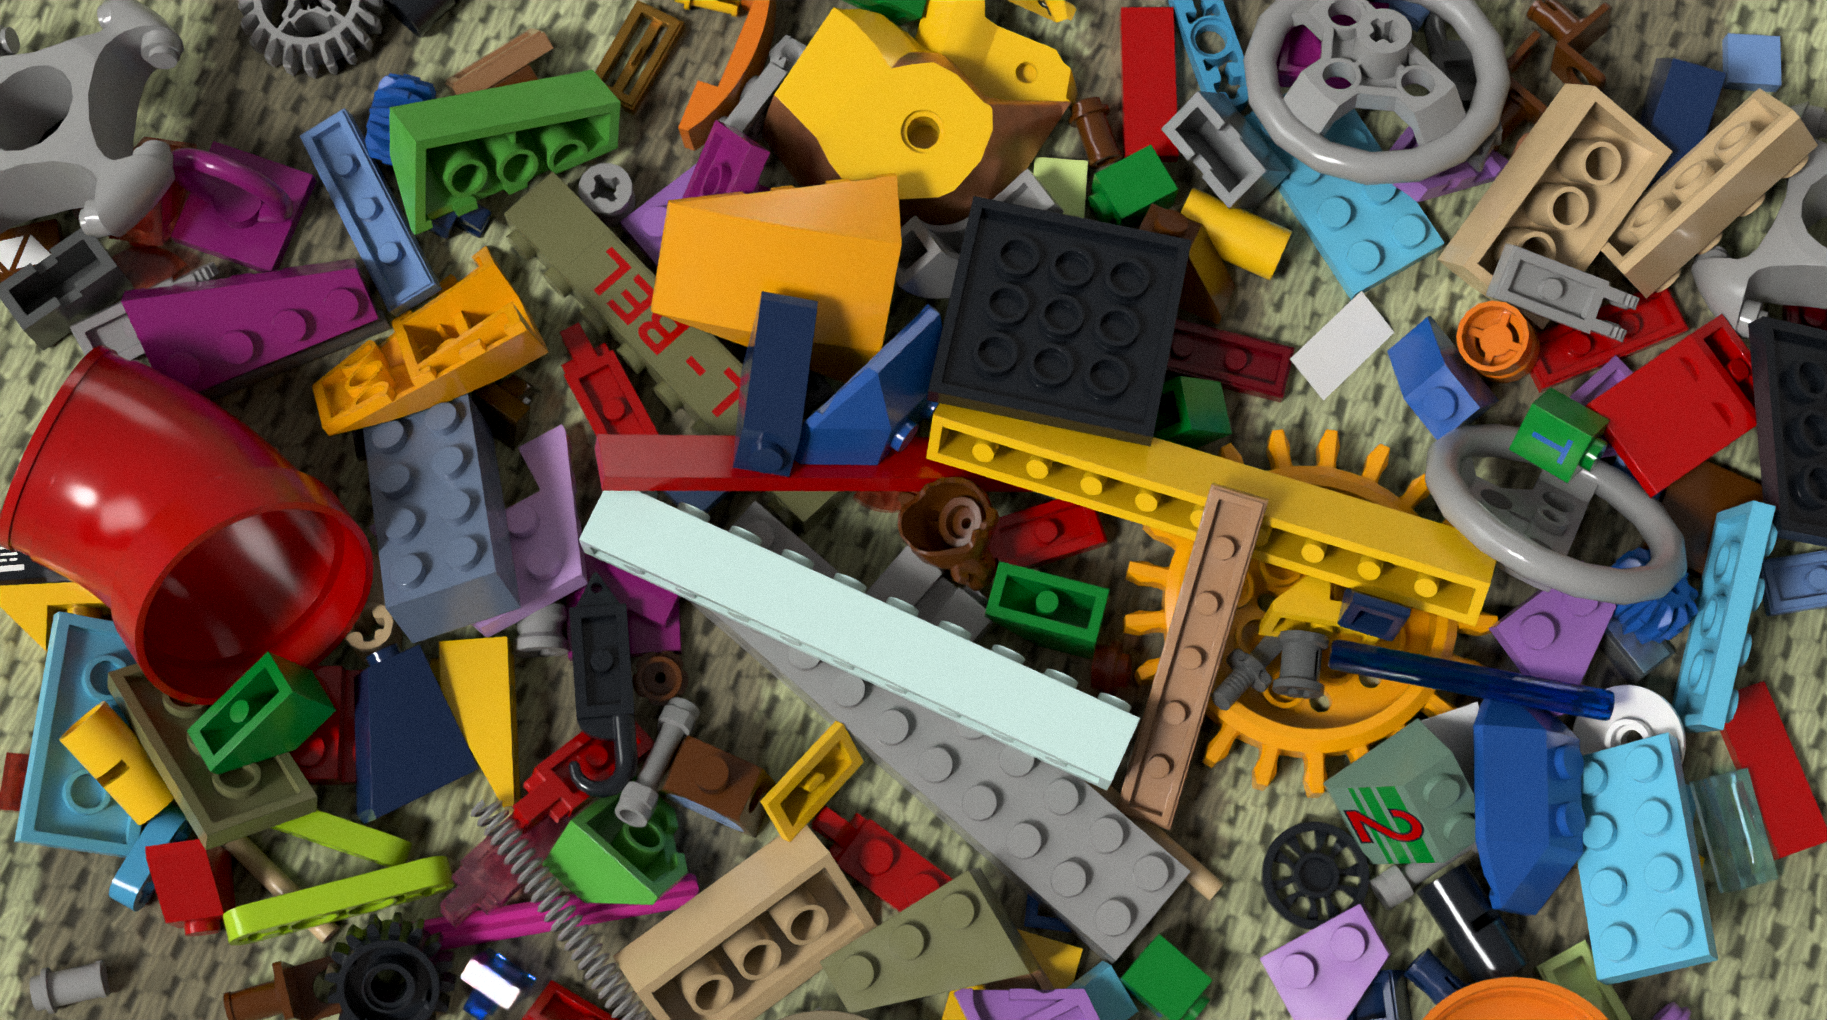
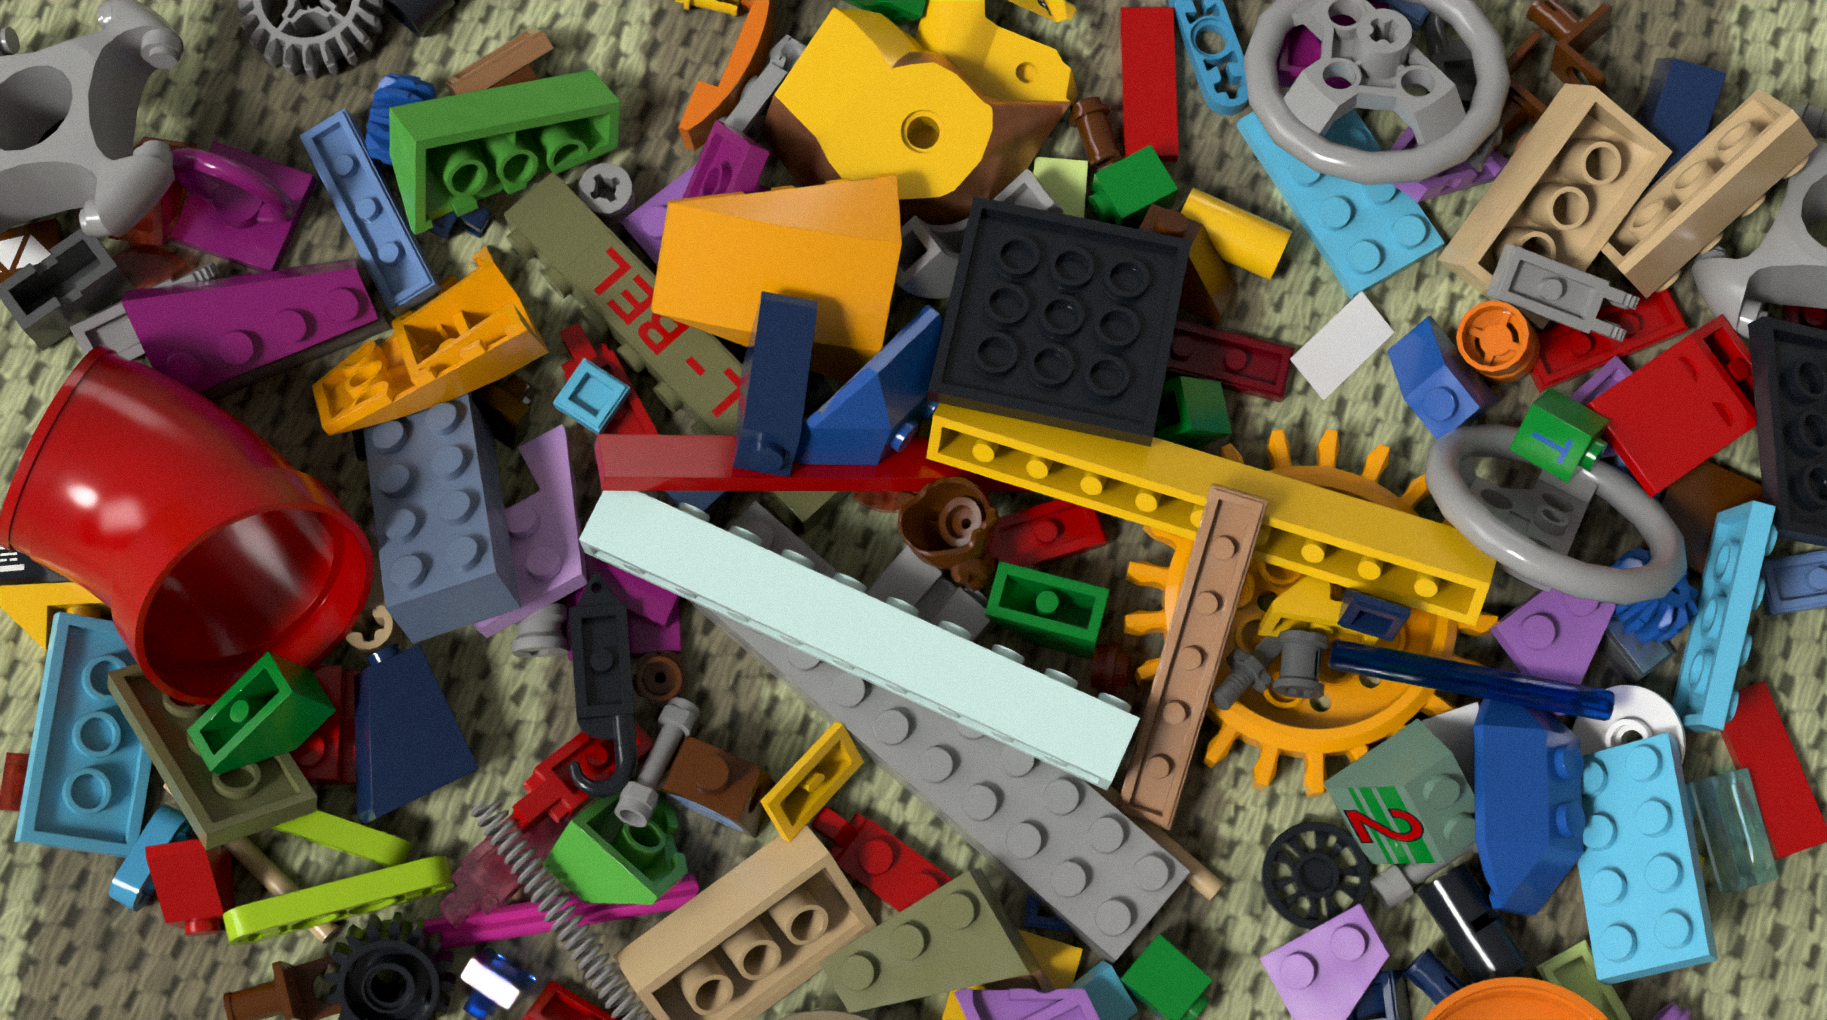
light grey pin [29,960,110,1014] -> none
yellow pin [59,701,174,825] -> none
yellow slope [430,636,521,814] -> none
pearl gold tile [595,0,685,115] -> none
dark grey brick [1161,91,1291,209] -> none
medium blue tile [1722,33,1782,92] -> none
none -> medium azure tile [553,358,631,435]

